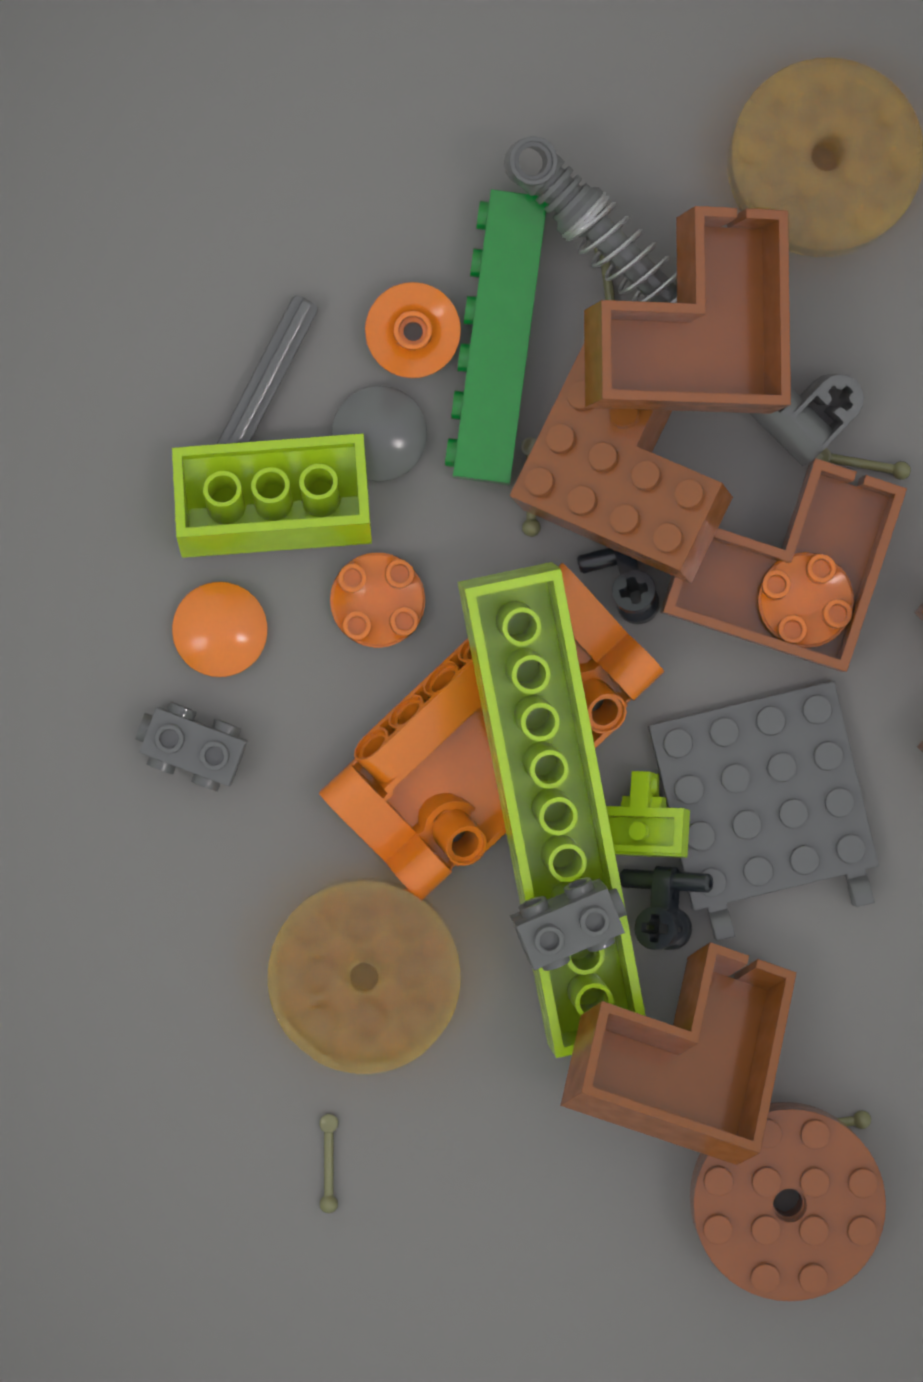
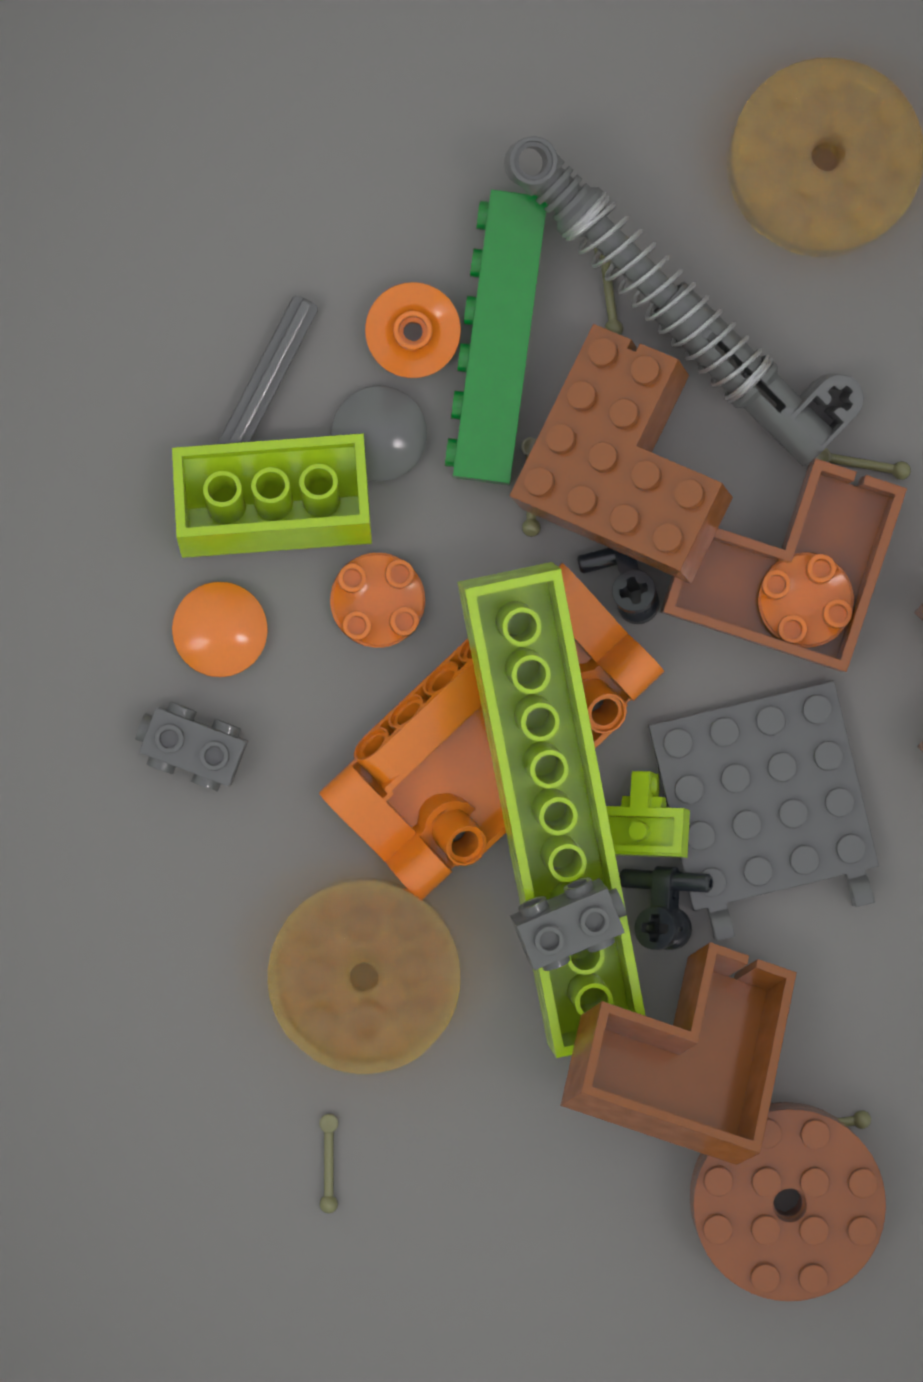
dark orange piece [584,206,791,414] -> none

